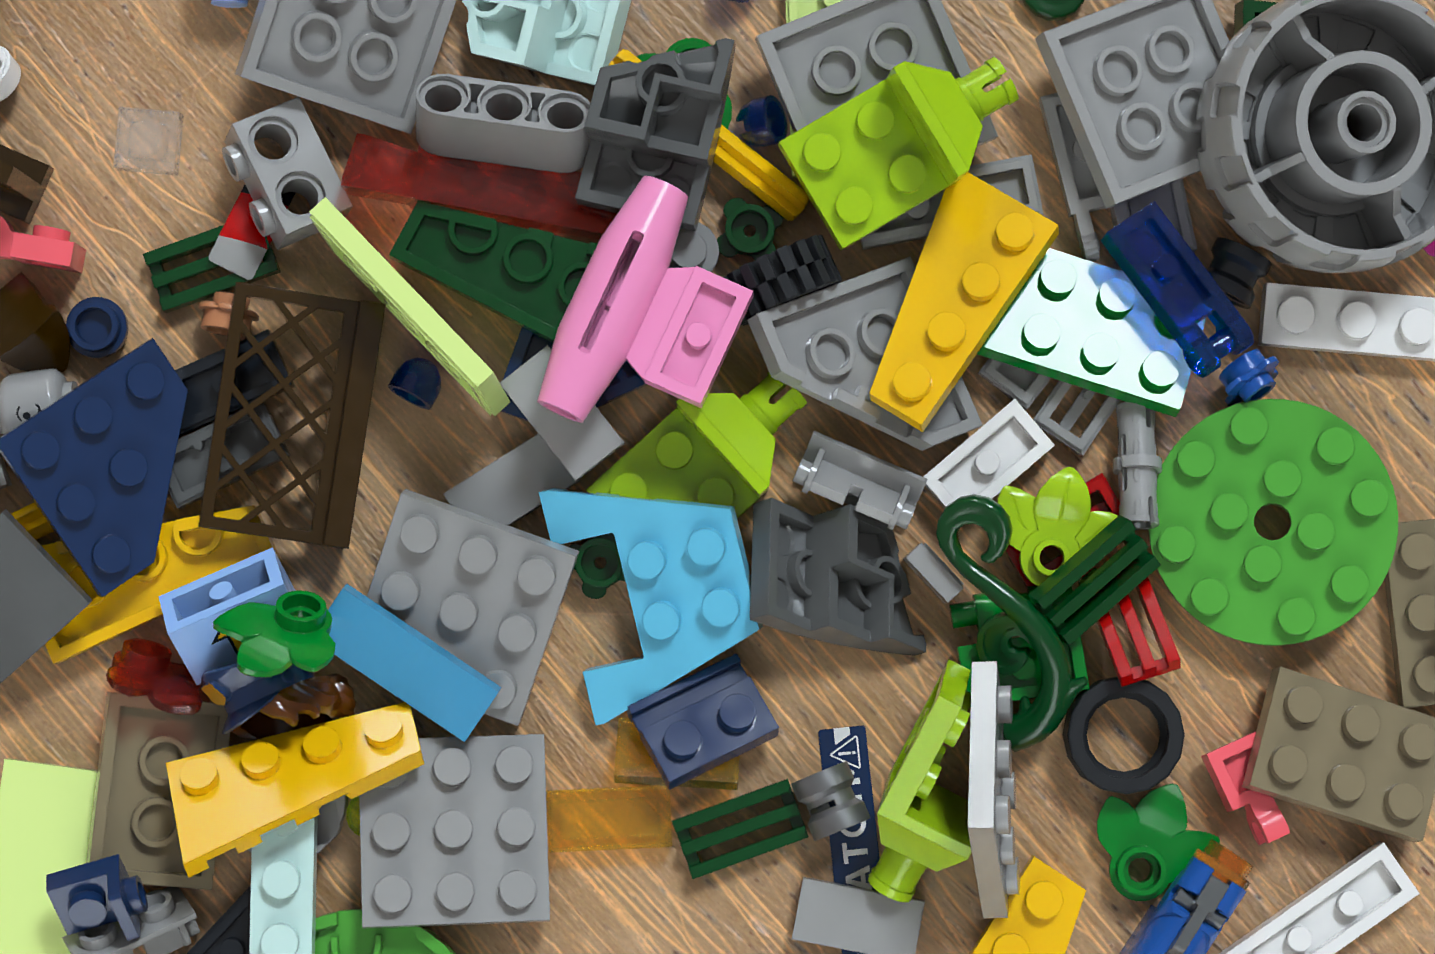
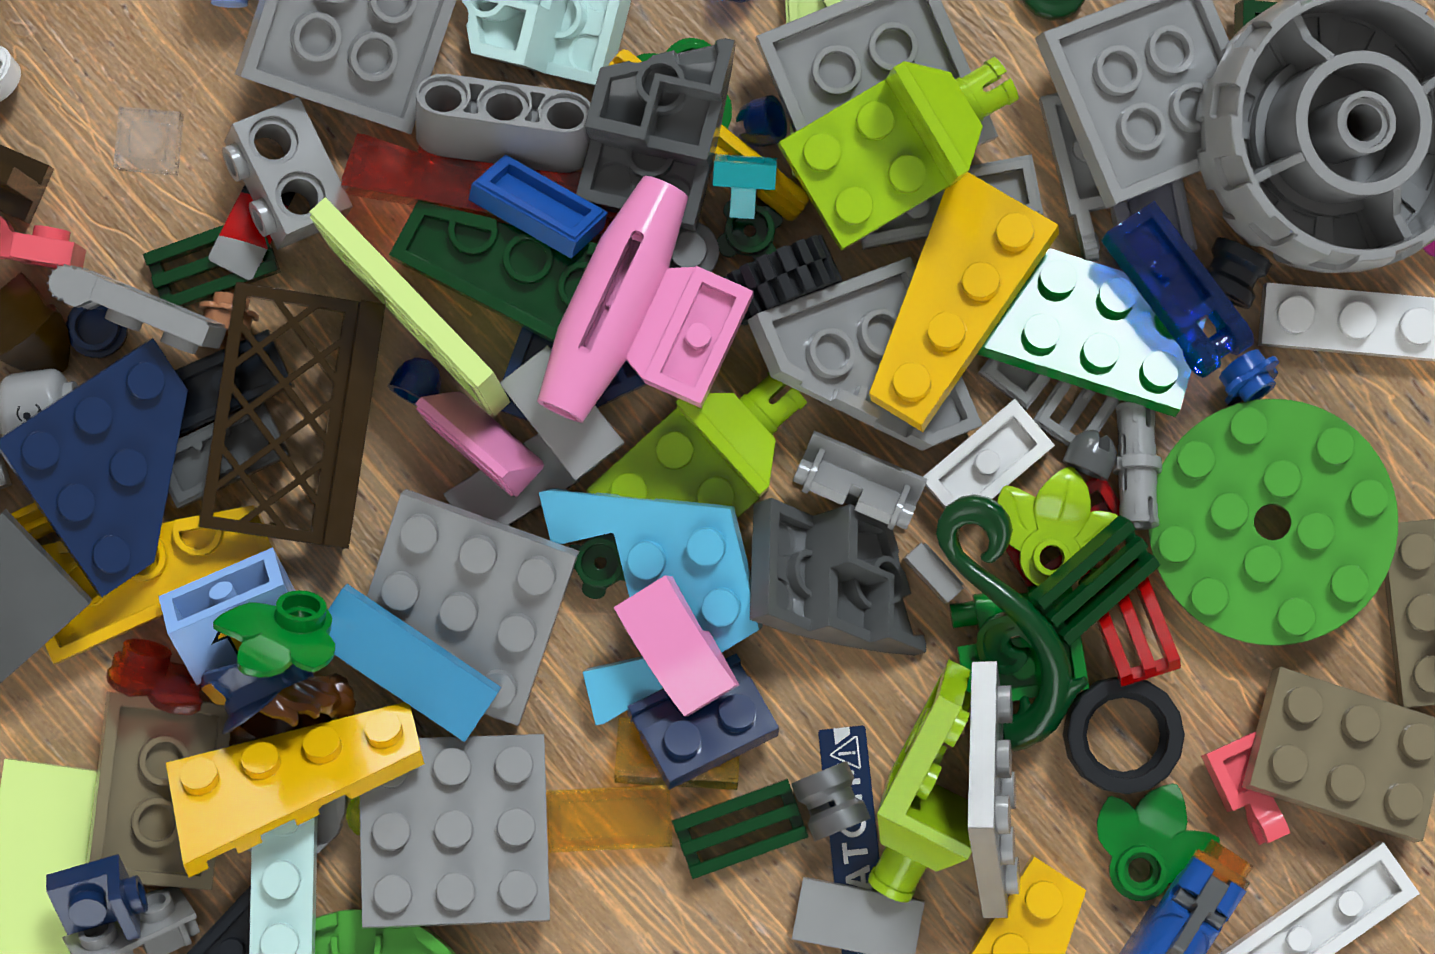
none -> light grey hinge [47,264,227,355]
none -> bright pink slope [415,392,544,498]
none -> blue tile [468,154,608,259]
none -> bright pink slope [614,575,739,716]
none -> teal tile [713,154,777,219]
none -> dark grey hinge [1062,430,1117,481]

